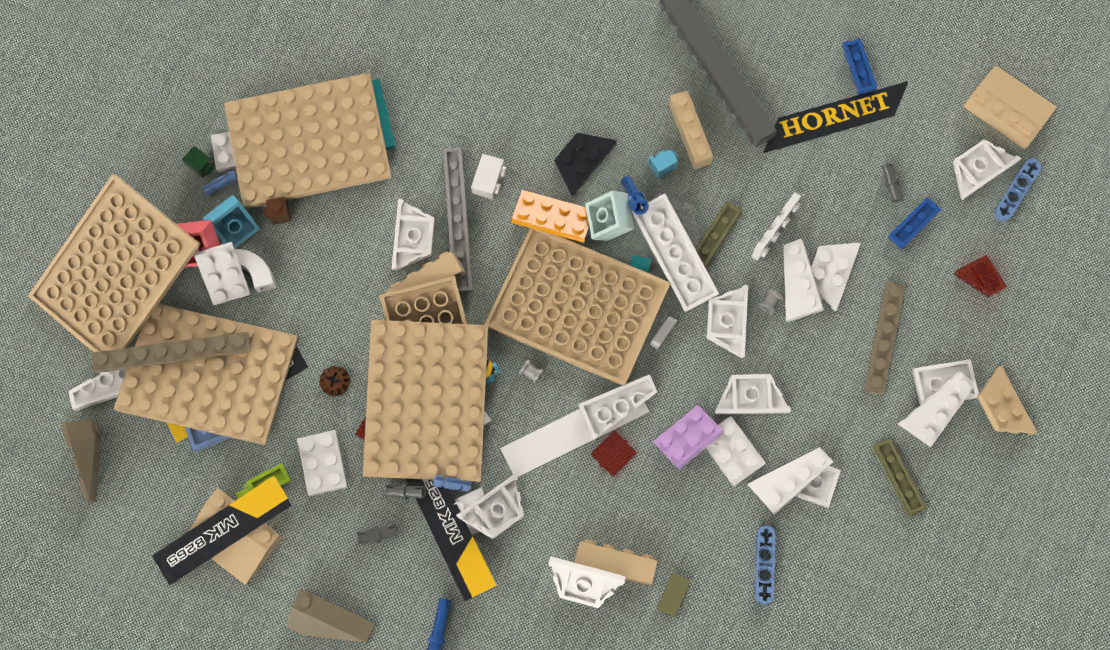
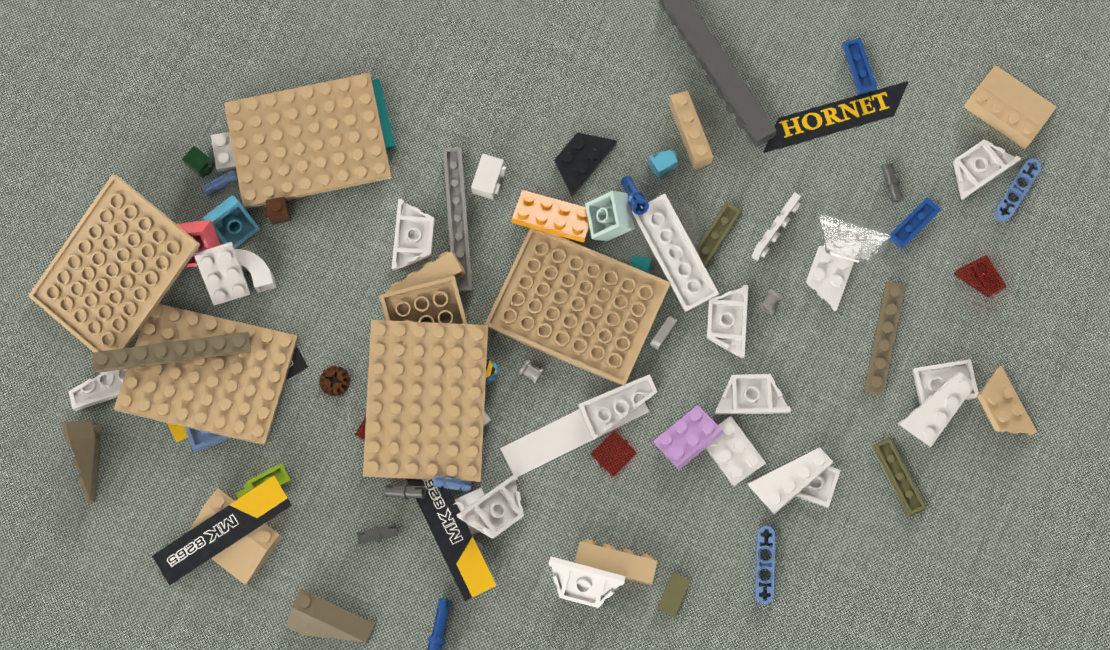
white plate [297,430,348,496] -> none
white wing [784,239,824,322] -> none
none -> clear wing [818,214,891,264]

